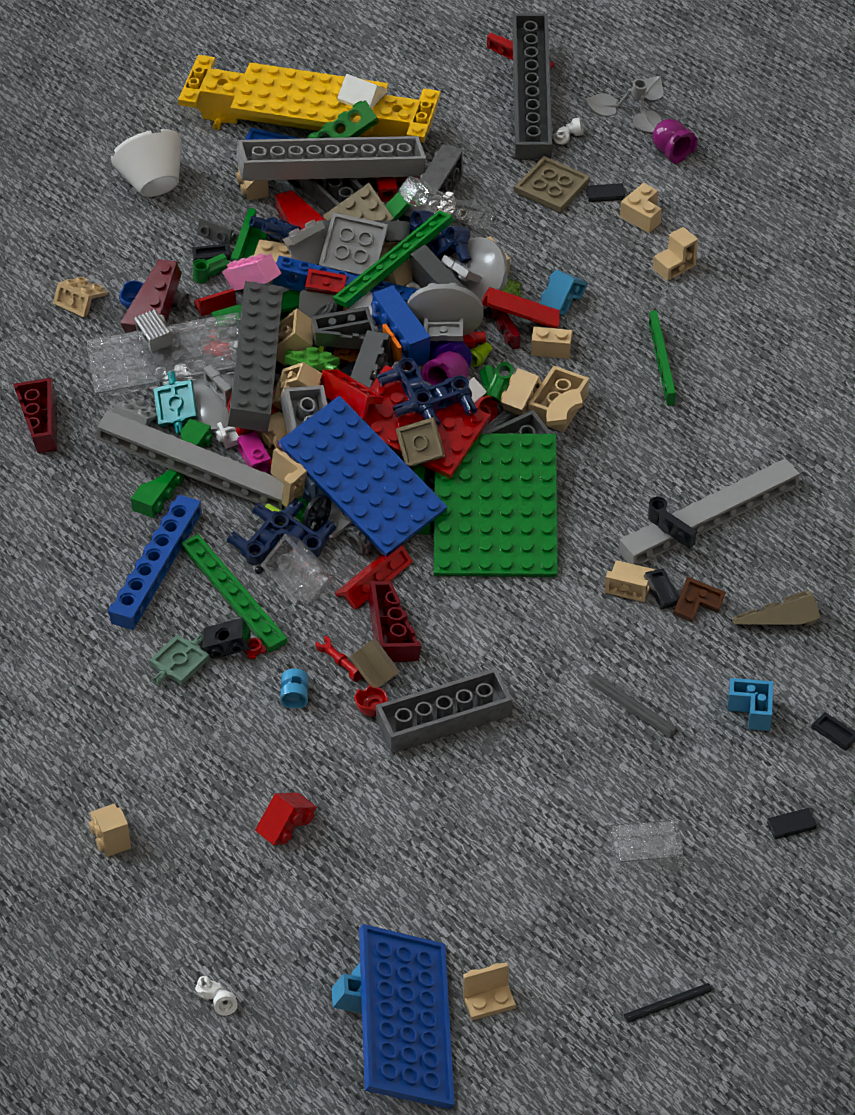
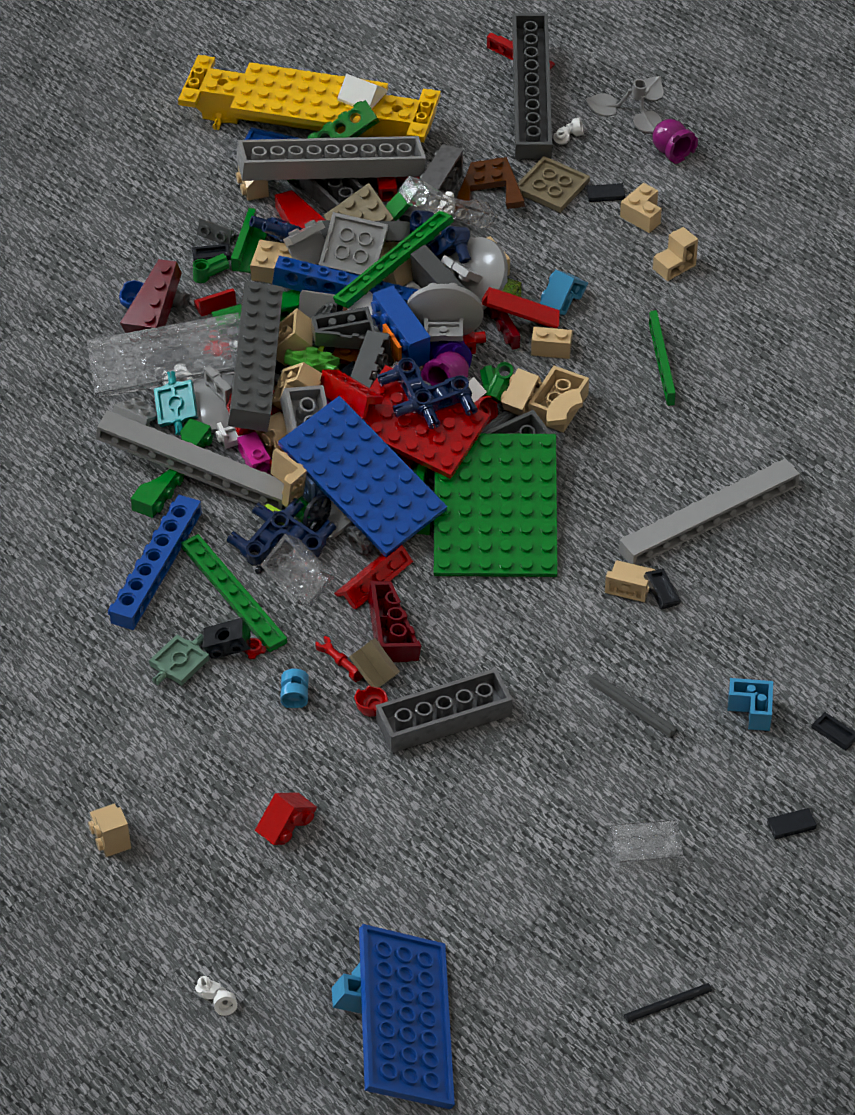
dark red wedge [13,378,57,453] -> none
tan bracket [53,277,109,317] -> none
white cone [111,129,182,197] -> none
light grey brick [134,309,174,353] -> none
bright pink brick [222,253,282,291] -> none
red panel [305,269,347,295] -> none
dark tan tile [396,417,446,468] -> none
tan bracket [463,962,516,1021] -> none
lime cone [471,342,492,367] -> none
black plate [648,496,697,548] -> none
reddish brown plate [673,576,726,622] -> none
dark tan wedge [731,590,821,626] -> none
none -> reddish brown wing [452,157,525,216]

